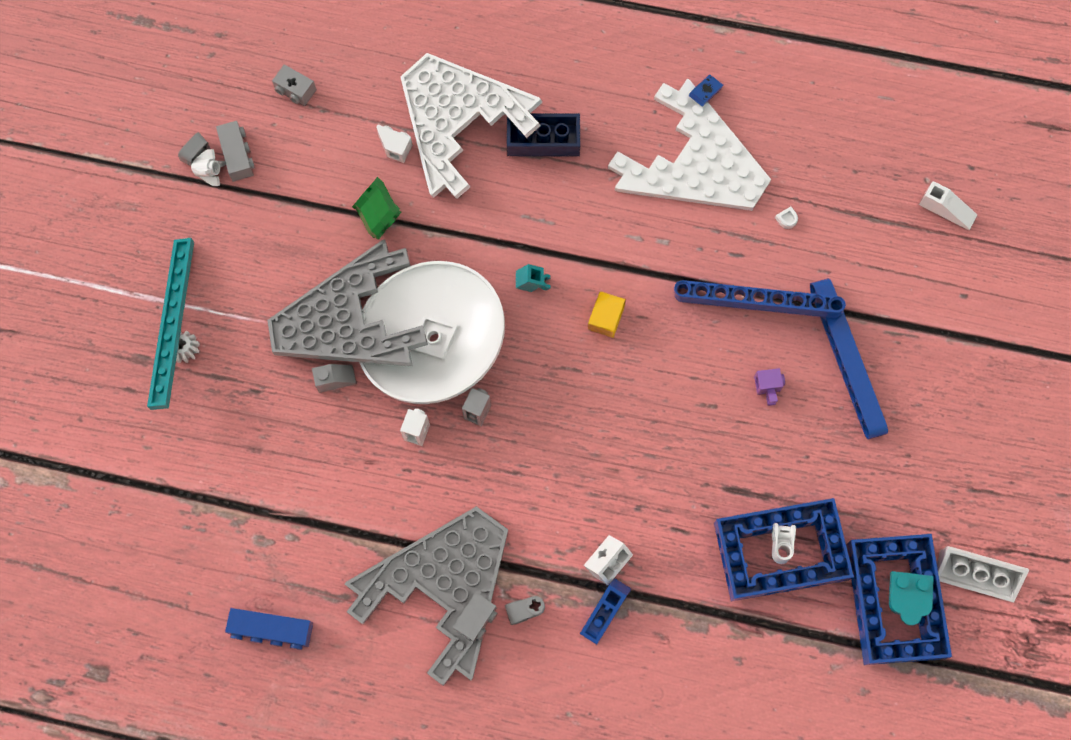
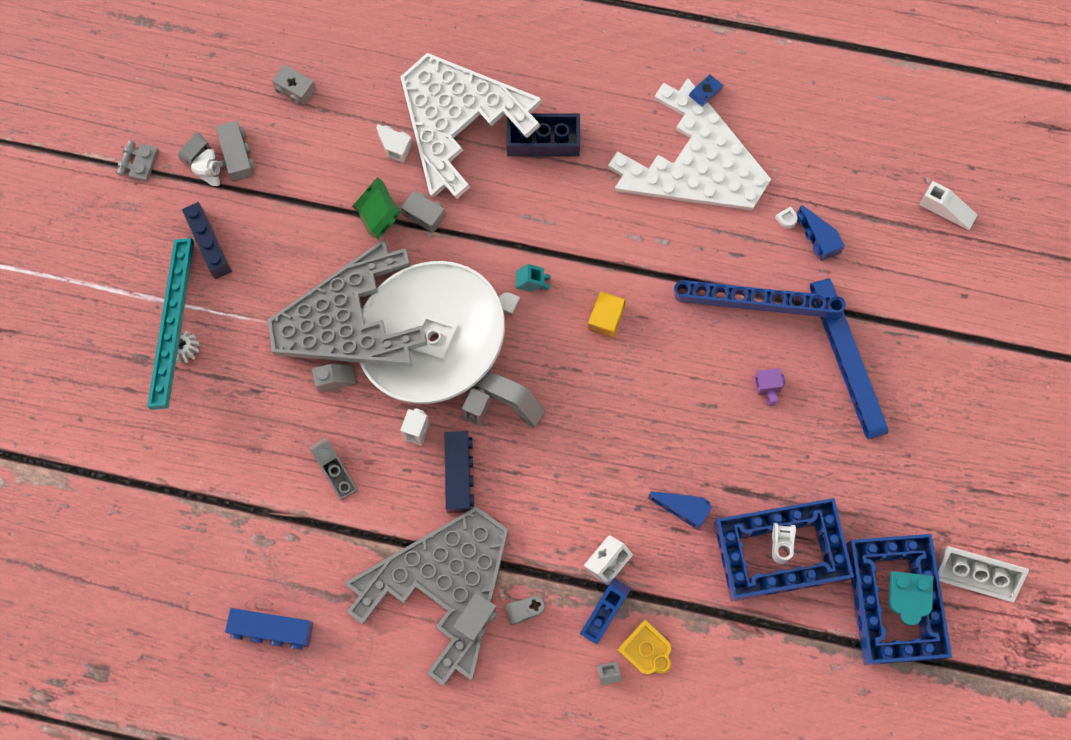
none -> light grey plate [117,141,159,183]
none -> dark blue brick [182,202,232,279]
none -> light grey slope [309,437,358,500]
none -> light grey brick [401,191,445,233]
none -> dark blue brick [444,431,474,513]
none -> light grey beam [471,371,545,428]
none -> white tile [499,293,520,315]
none -> light grey plate [597,662,621,685]
none -> yellow plate [617,620,671,674]
none -> blue slope [648,491,712,530]
none -> blue slope [797,205,845,261]

